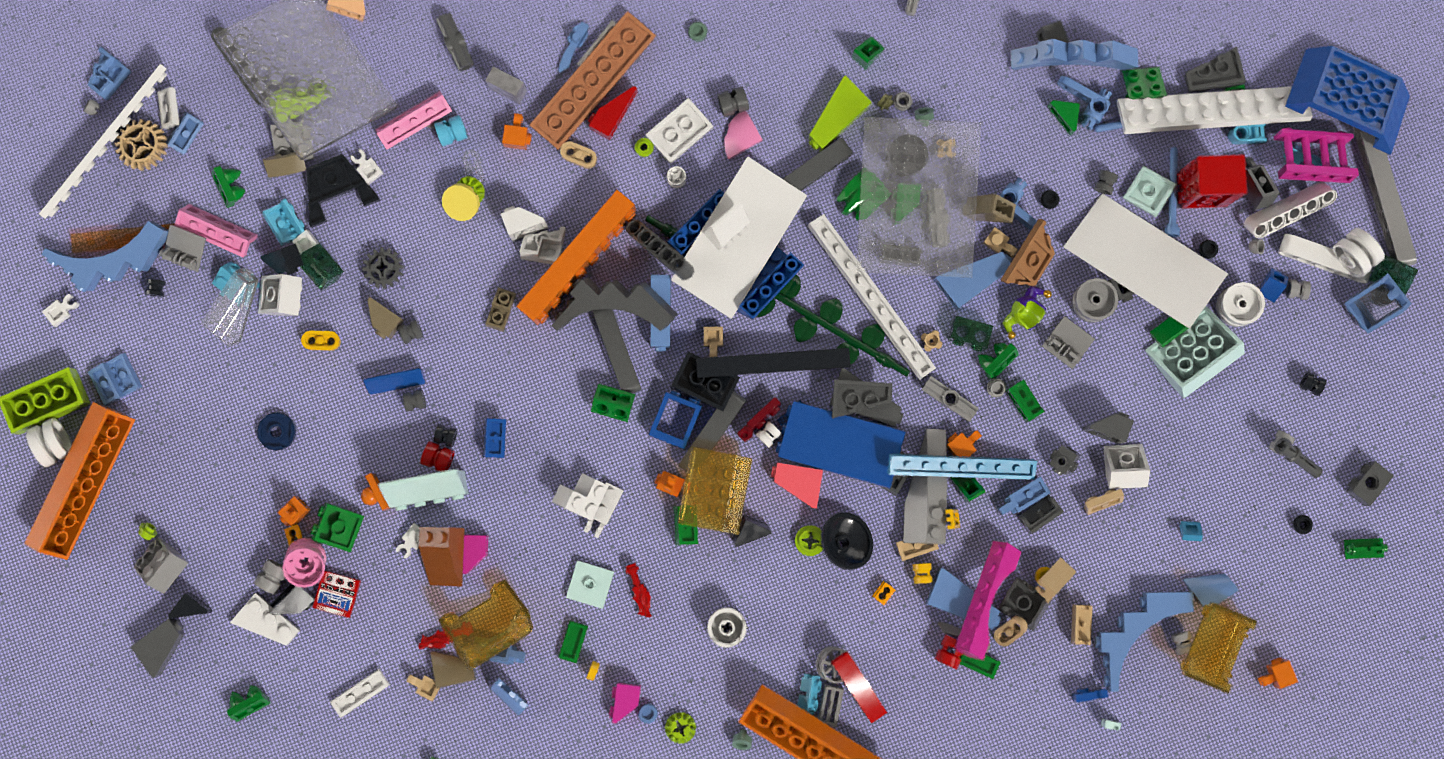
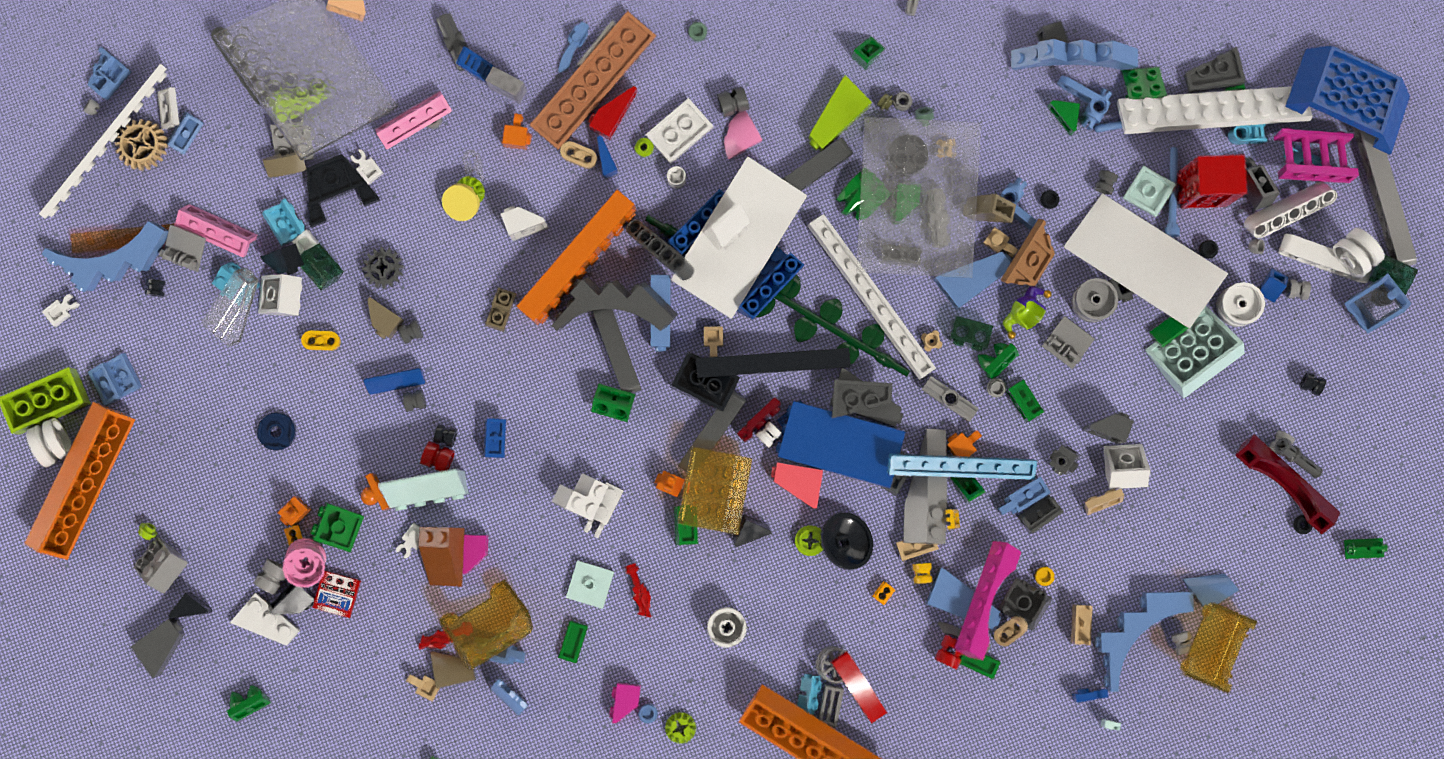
green tile [211,166,246,208] -> none
white tile [330,669,390,718] -> none
medium azure wheel [434,115,468,147] -> none
white slope [519,227,566,264] -> none
yellow tile [586,660,600,681] -> none
blue window [649,391,702,450] -> none
sand green tile [732,729,752,750] -> none
tan hinge [1035,557,1076,603] -> none
dark azure plate [1180,521,1203,541] -> none
orange brick [1257,657,1298,689] -> none
dark grey brick [1346,461,1394,506] -> none
none -> blue slope [455,47,495,82]
none -> blue slope [597,136,618,179]
none -> dark red arch [1235,434,1341,535]

